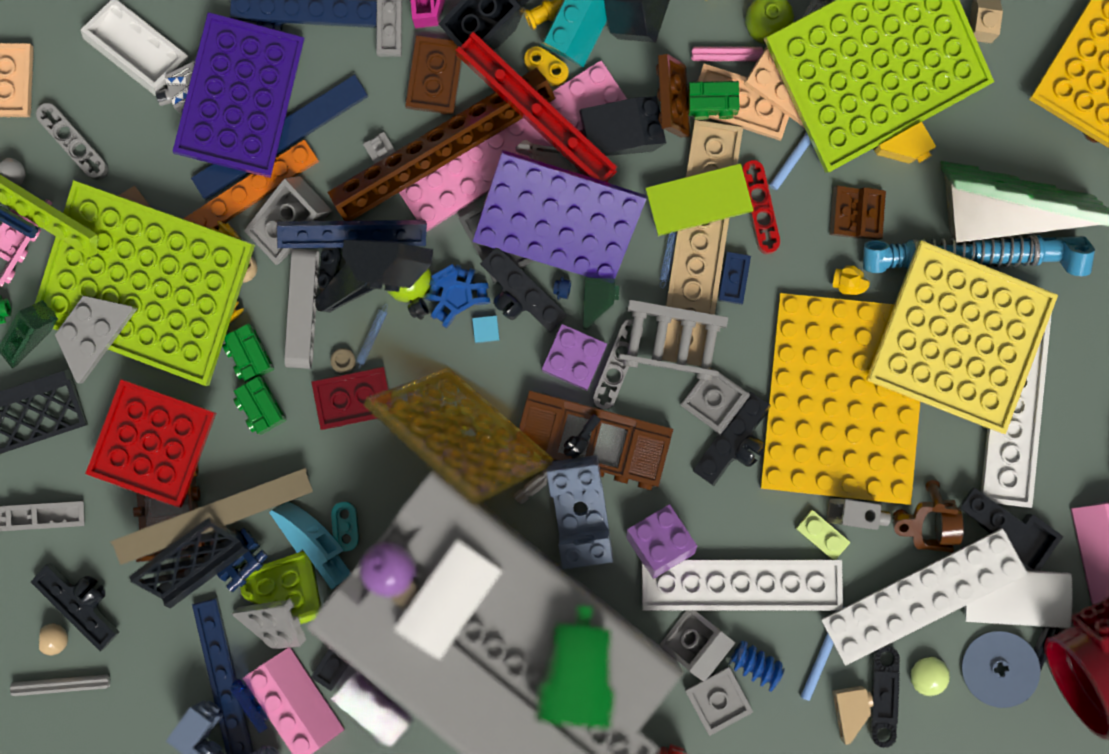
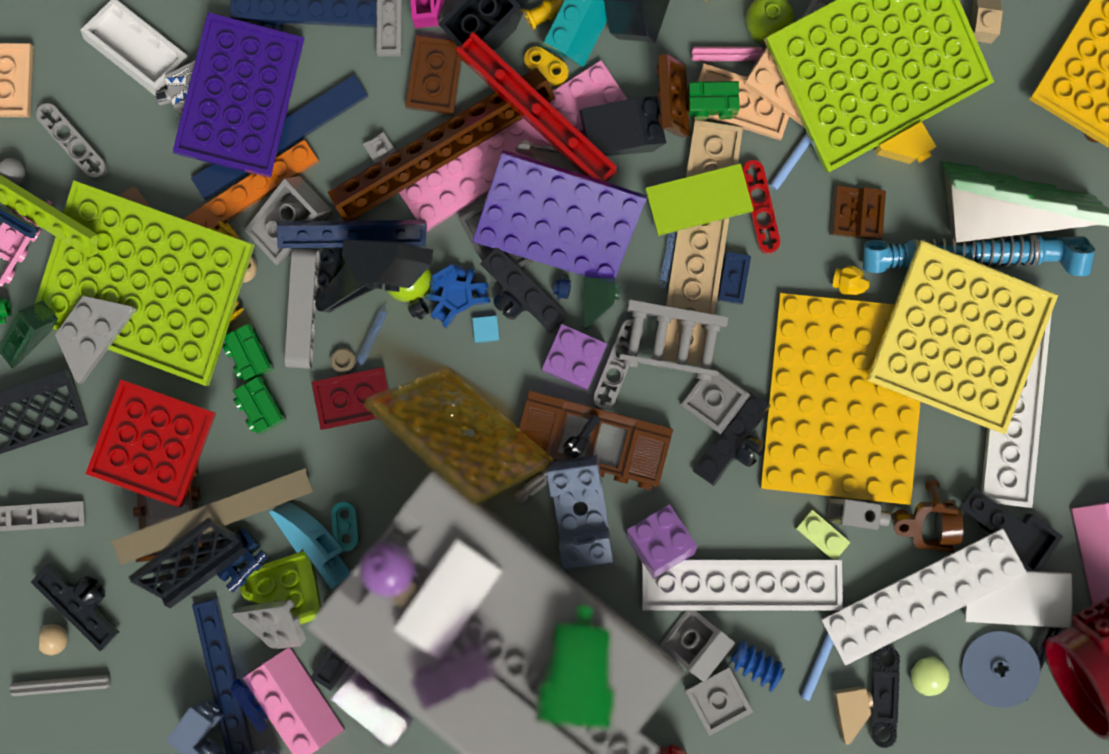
none -> clear purple wedge [410,641,500,711]

